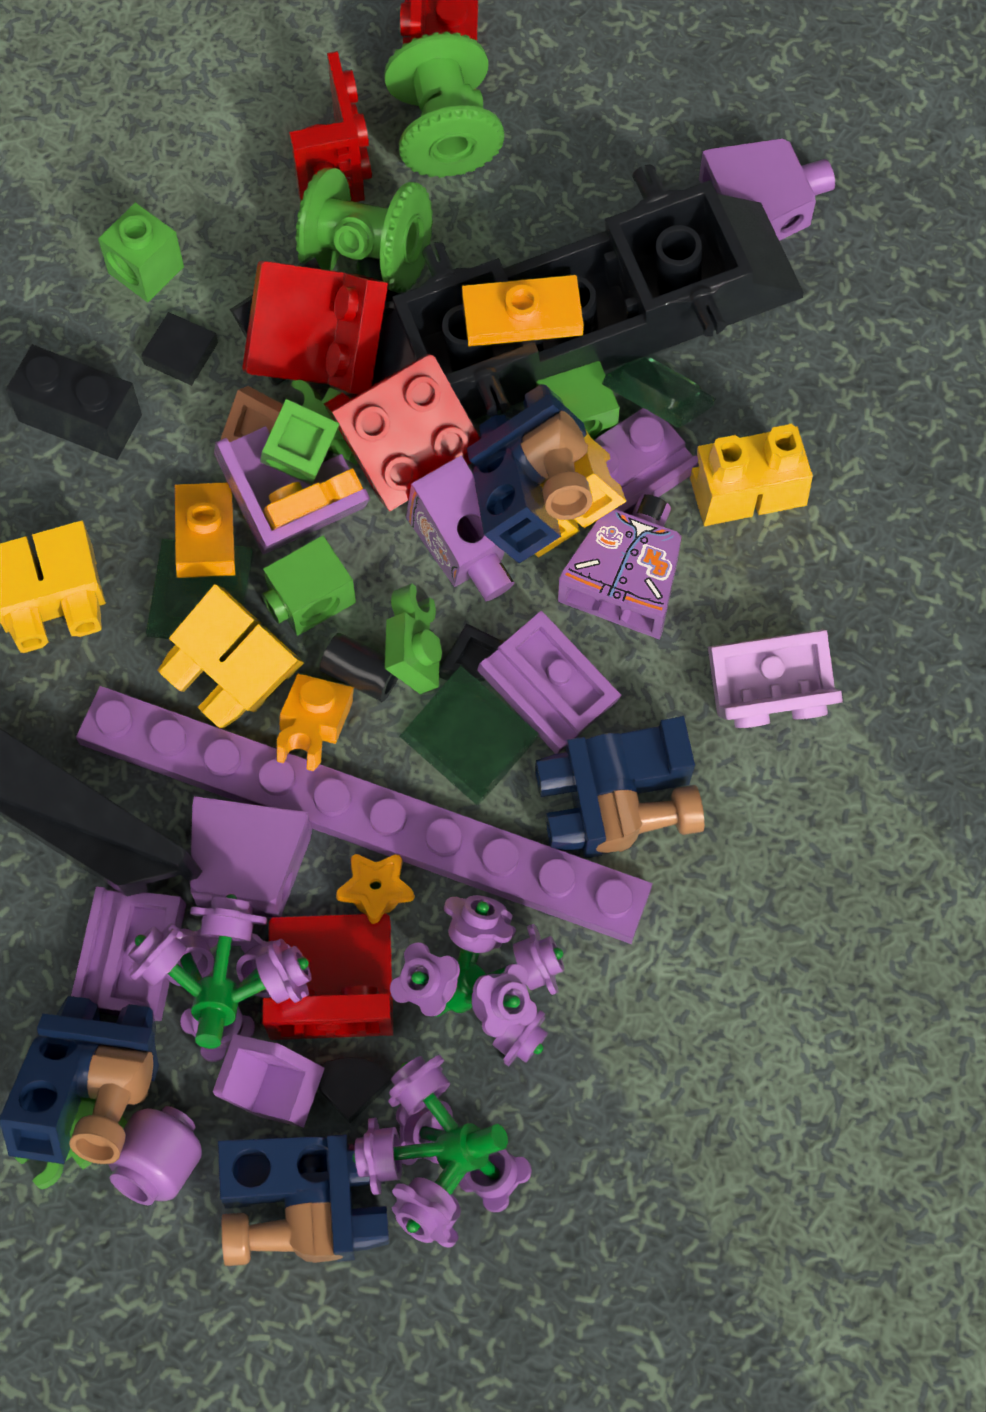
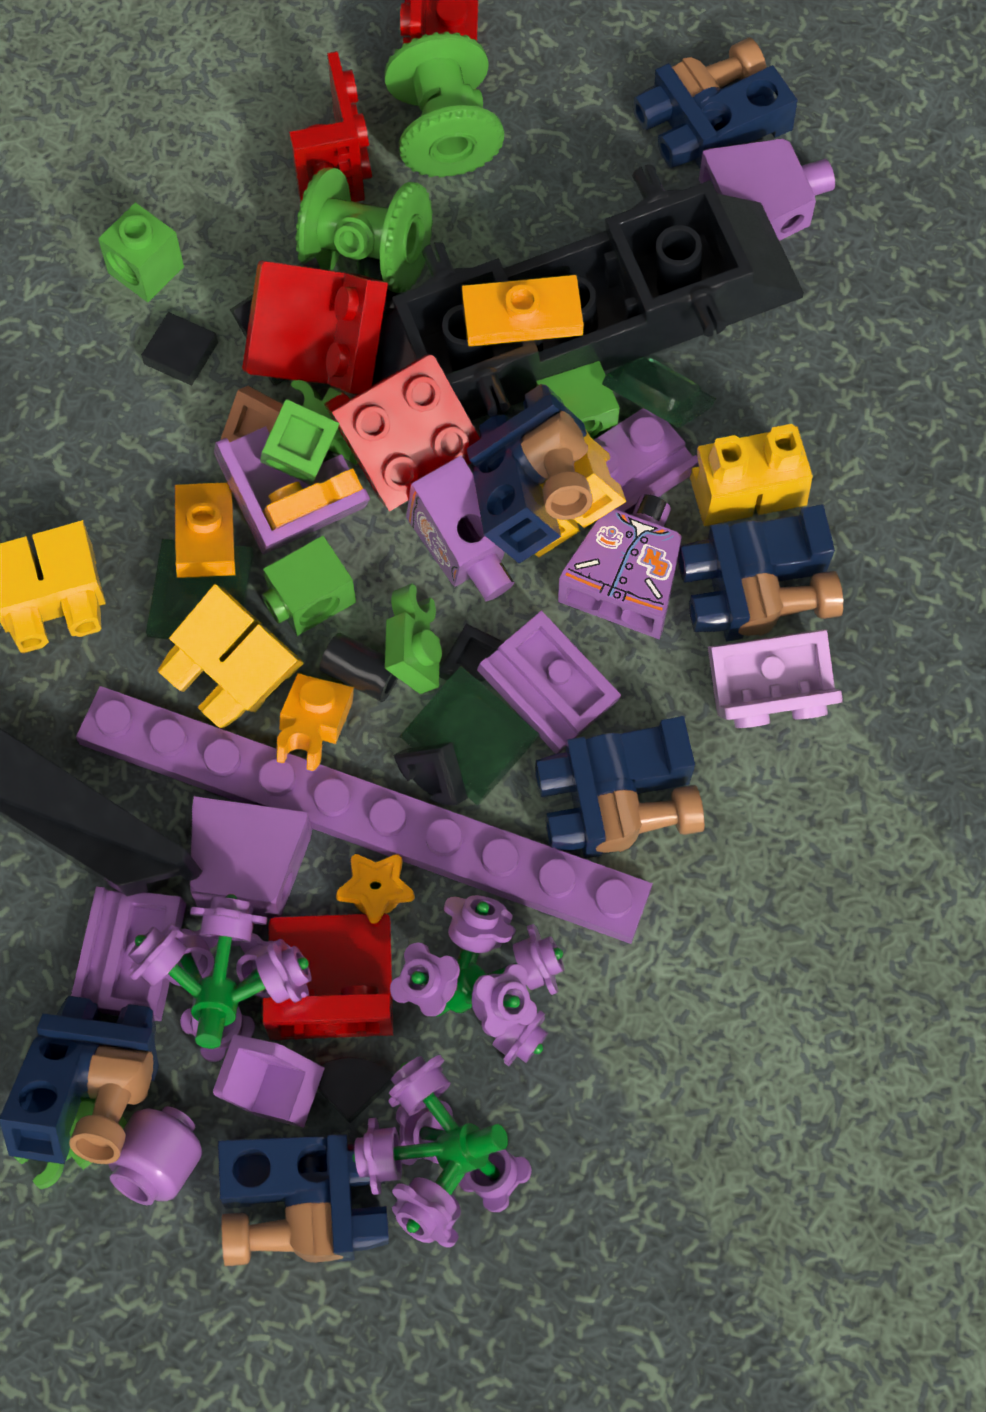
black brick [6,344,142,460] -> none
none -> black tile [394,742,468,805]
none -> dark blue hips [633,37,798,168]
none -> dark blue hips [678,504,844,642]

